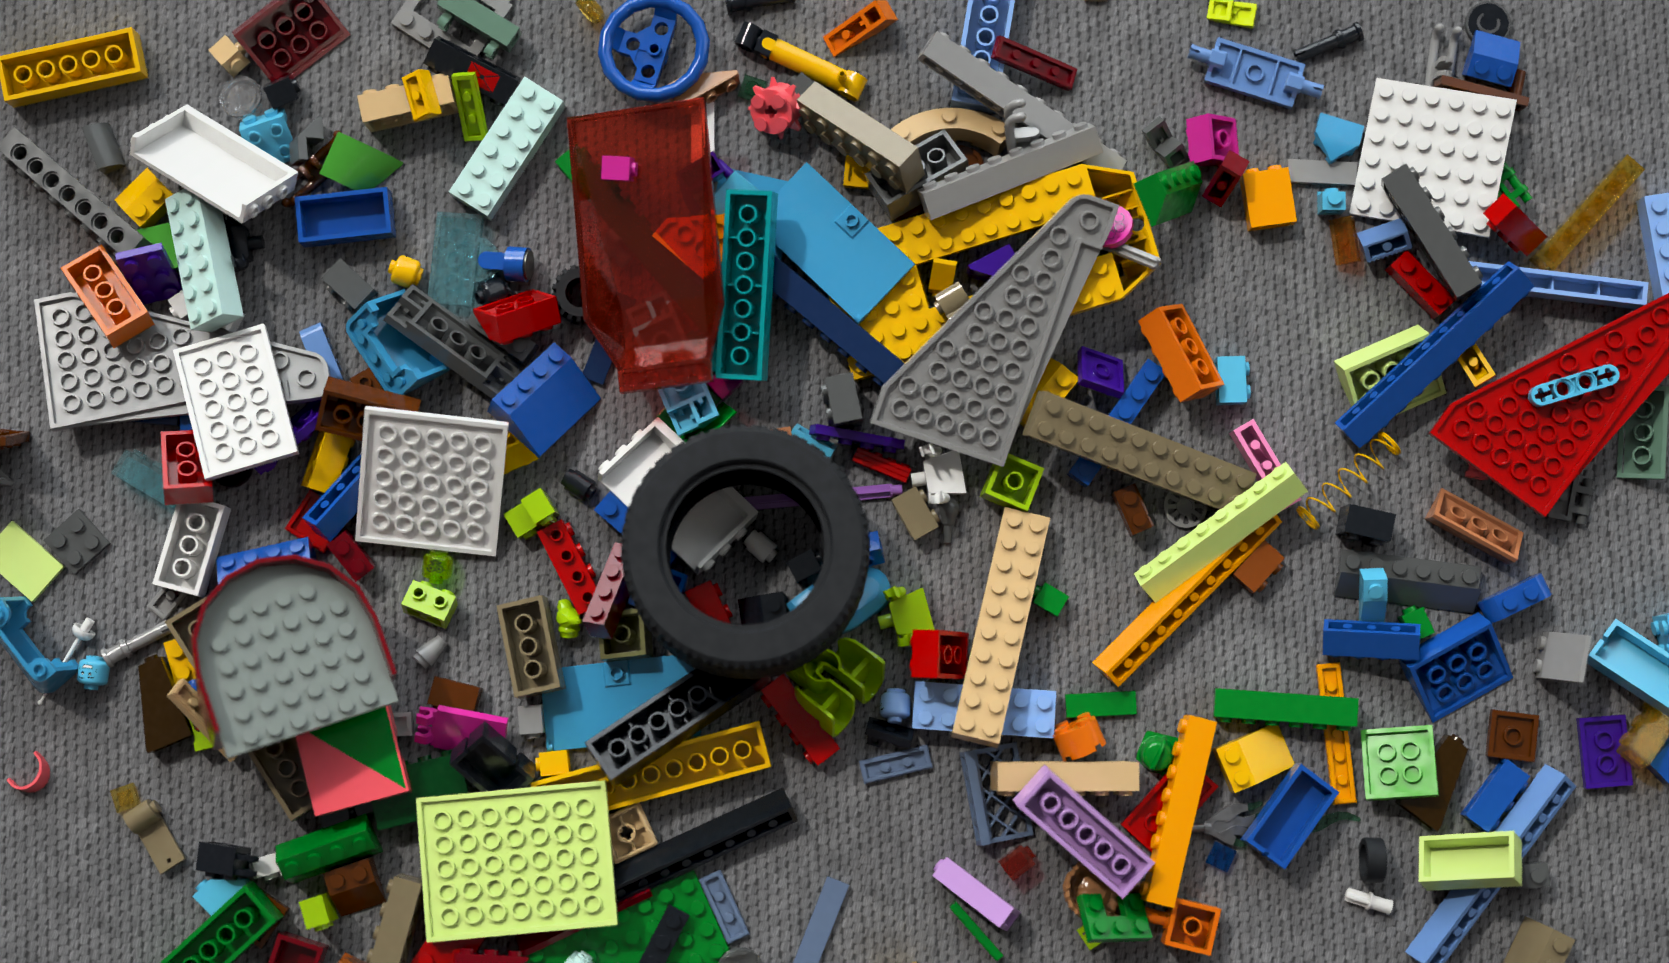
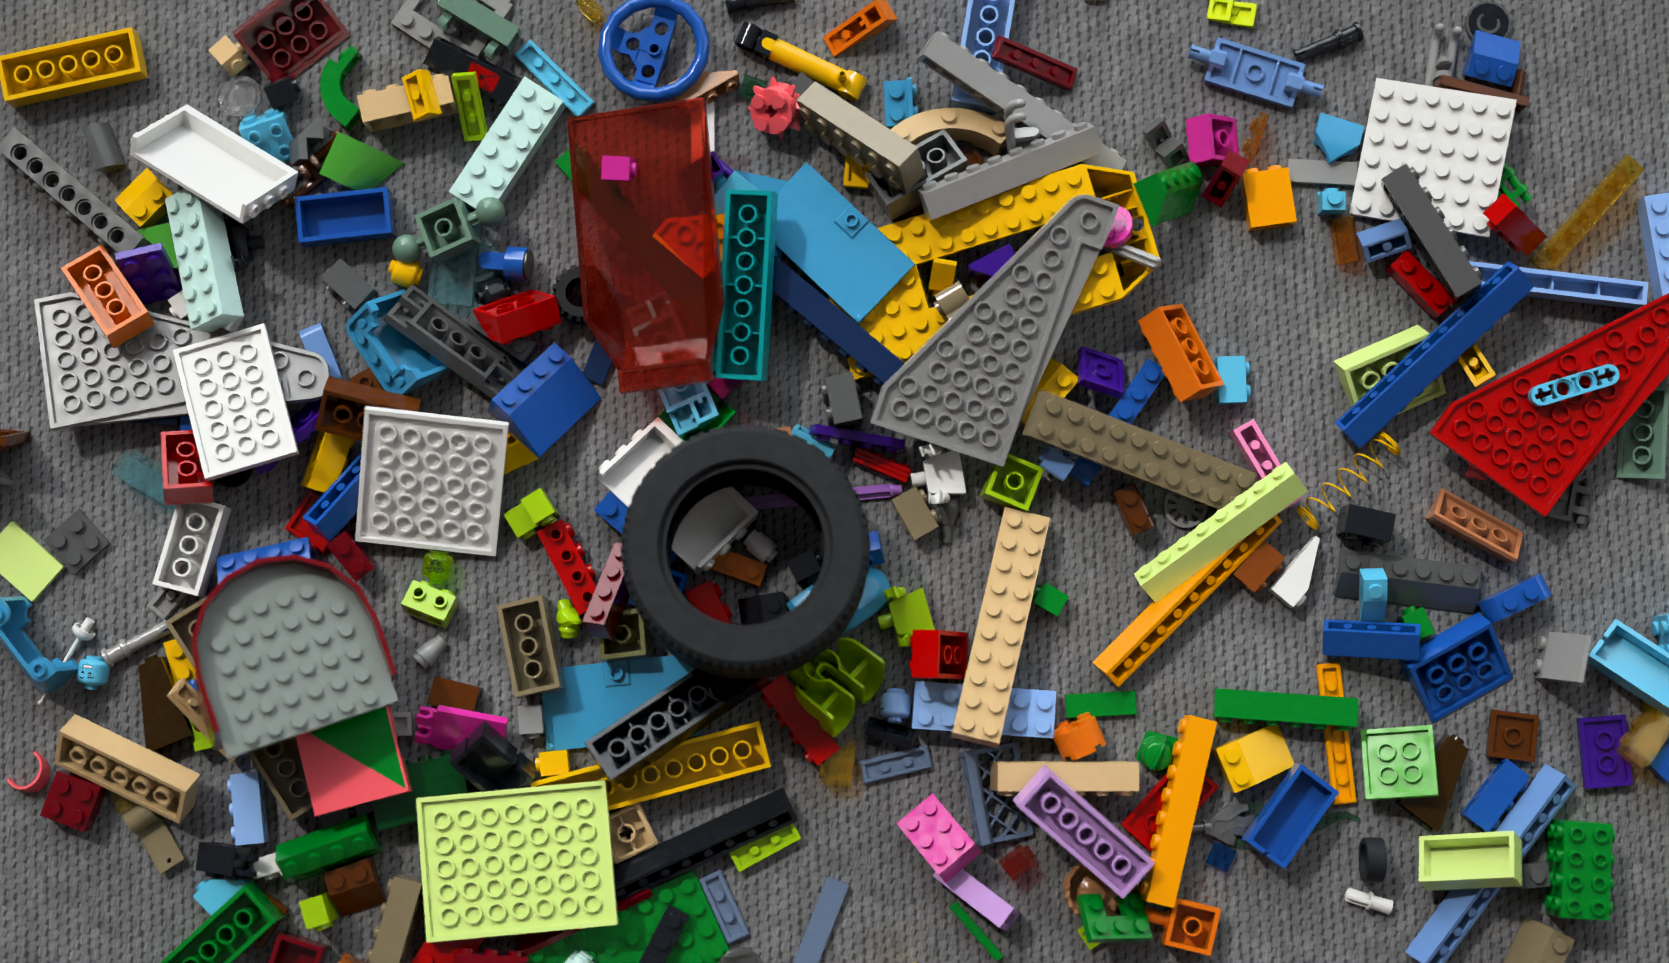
black brick [561,469,597,501] -> none
none -> dark red piece [40,770,107,832]
none -> tan brick [54,714,201,824]
none -> light blue brick [227,771,269,846]
none -> green arch [320,46,362,131]
none -> sand green brick [392,197,505,264]
none -> medium azure tile [514,39,595,119]
none -> orange plate [711,551,768,587]
none -> lime plate [729,823,801,872]
none -> clear yellow slope [819,739,857,787]
none -> dark azure bracket [884,77,918,128]
none -> brick [897,793,982,883]
none -> medium blue brick [1039,446,1075,481]
none -> clear orange plate [1241,112,1269,162]
none -> white slope [1268,536,1320,608]
none -> green brick [1544,819,1616,921]

